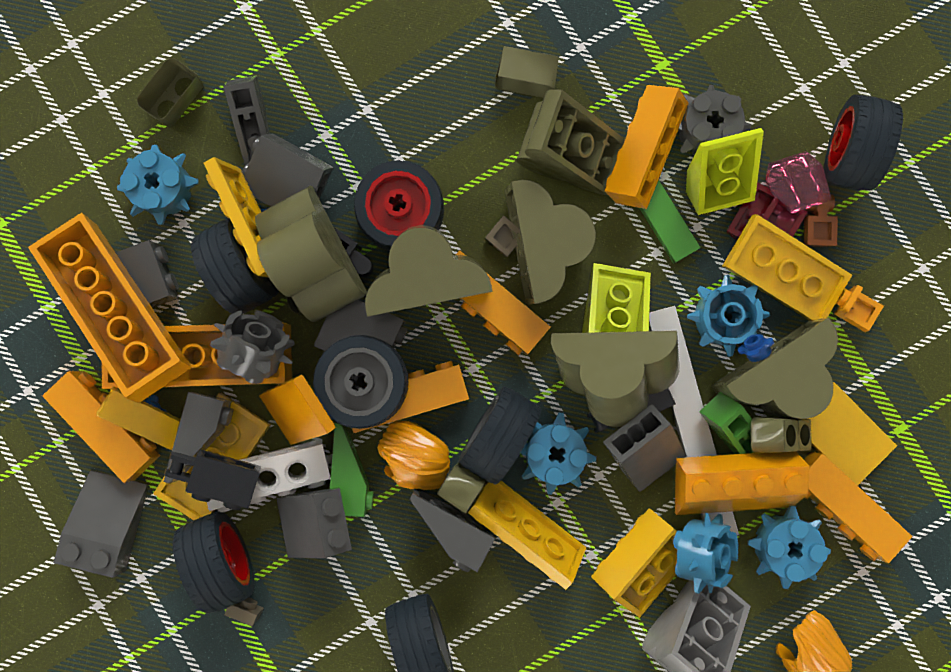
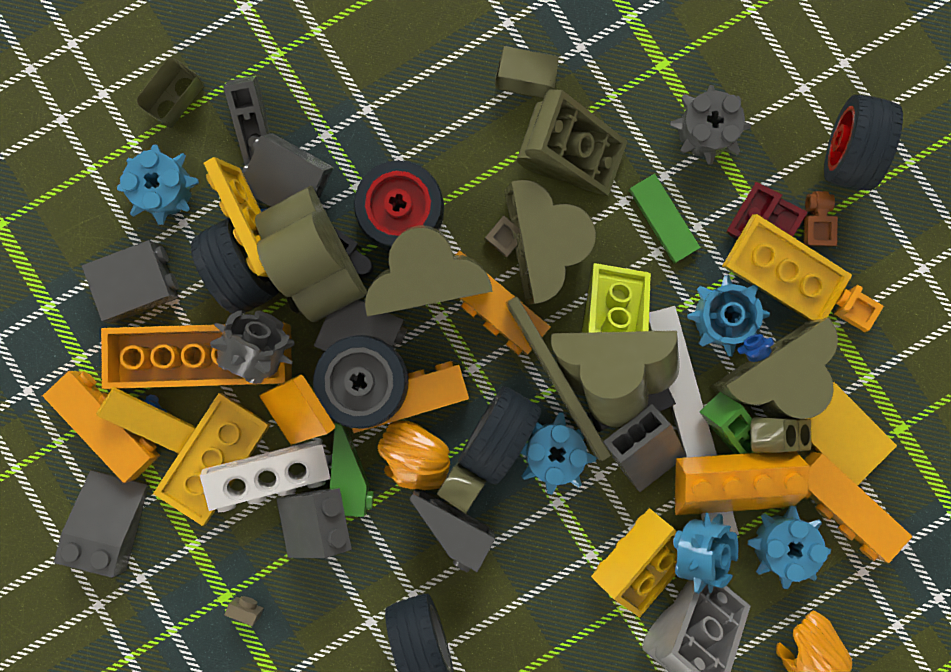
light orange brick [28,213,192,403] -> none
dark grey slope [163,392,233,483] -> none
black brick [164,449,261,510] -> none
black wheel [173,511,255,614] -> none
yellow plate [468,481,586,590] -> none
light orange brick [605,85,689,209] -> none
neon yellow slope [686,128,764,215] -> none
clear pink slope [765,151,831,213] -> none
none -> olive tile [506,297,611,461]

